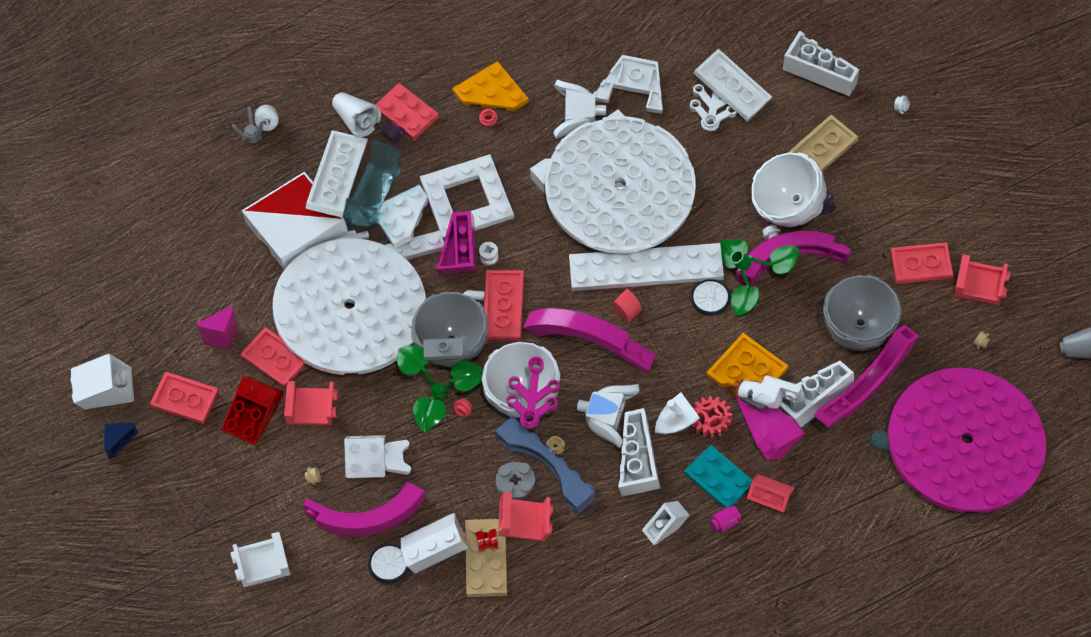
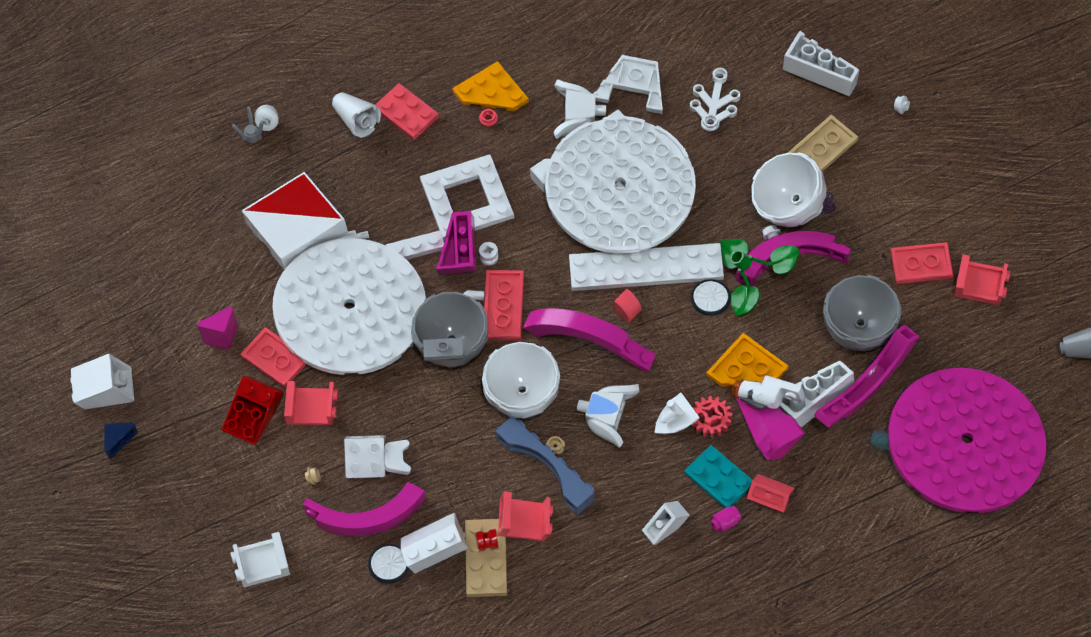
coral plate [150,372,219,425] -> none
white plate [306,130,368,217] -> none
clear light blue windscreen [343,140,401,227] -> none
white plate [370,185,428,249] -> none
clear purple wheel [382,120,405,143] -> none
green plant [397,345,484,433] -> none
coral plate [453,398,472,417] -> none
light grey plate [496,462,535,500] -> none
dark pink plant [506,356,560,429] -> none
white wedge [619,408,660,496] -> none
white tile [694,49,772,122] -> none
tan plate [973,331,990,349] -> none

